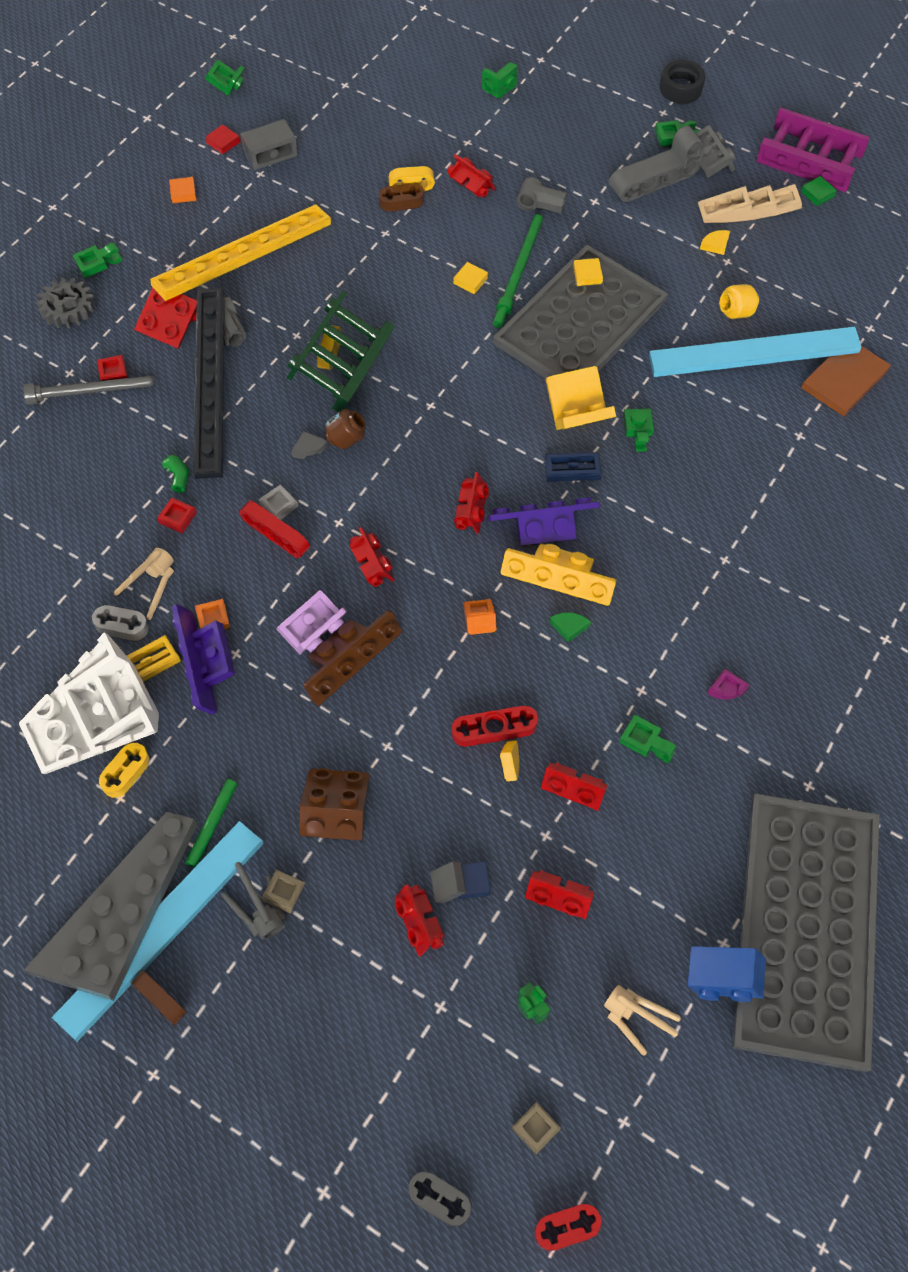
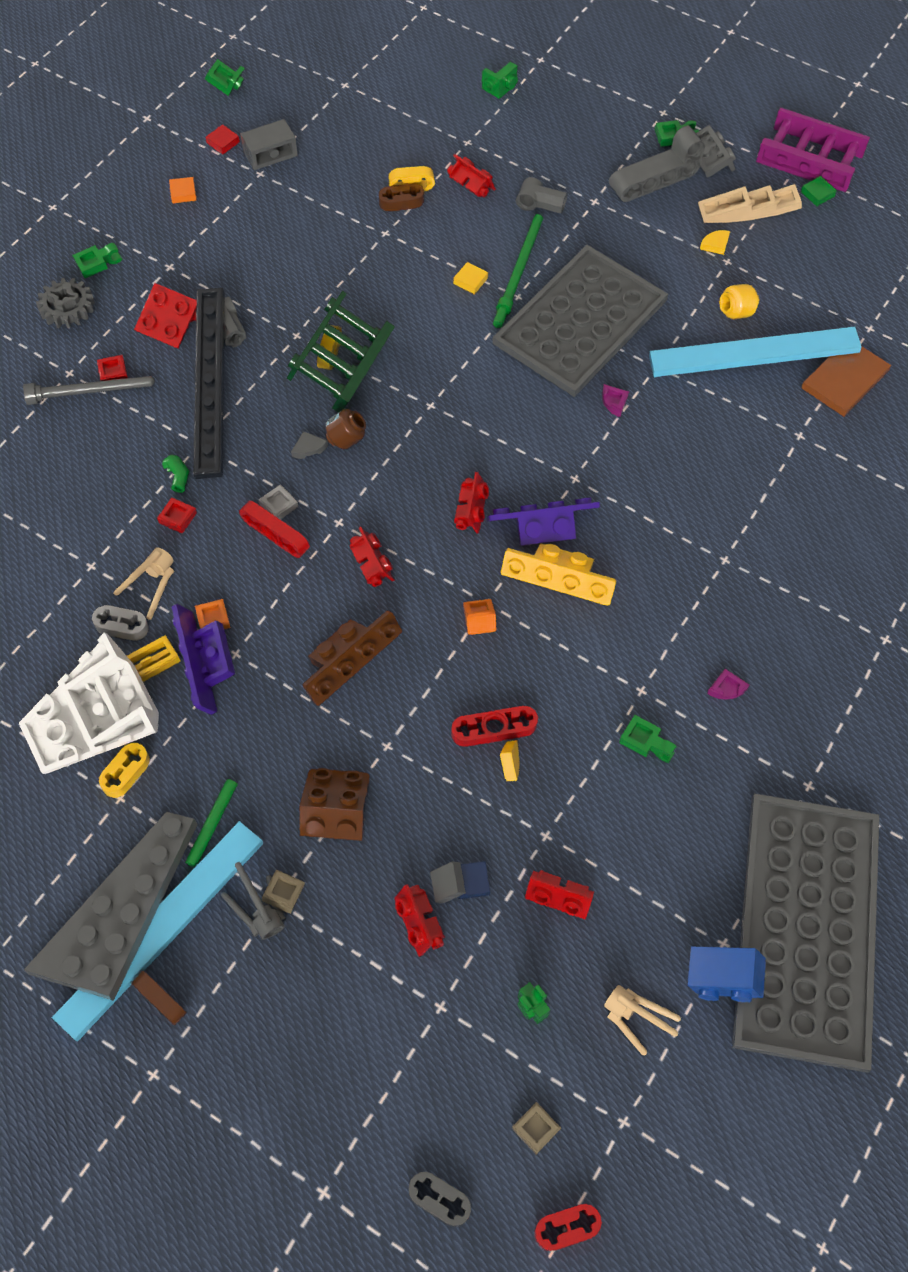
yellow tile [150,204,331,301] -> none
lavender bracket [276,590,347,655] -> none
red hinge [541,762,608,811] -> none
dark blue tile [544,452,602,482] -> none
yellow bracket [546,366,616,430] -> none
green tile [549,612,591,642] -> none
yellow tile [573,258,603,286] -> none
green plate [623,409,654,452] -> none
black tyre [660,60,706,104] -> none
none -> magenta tile [602,384,629,417]

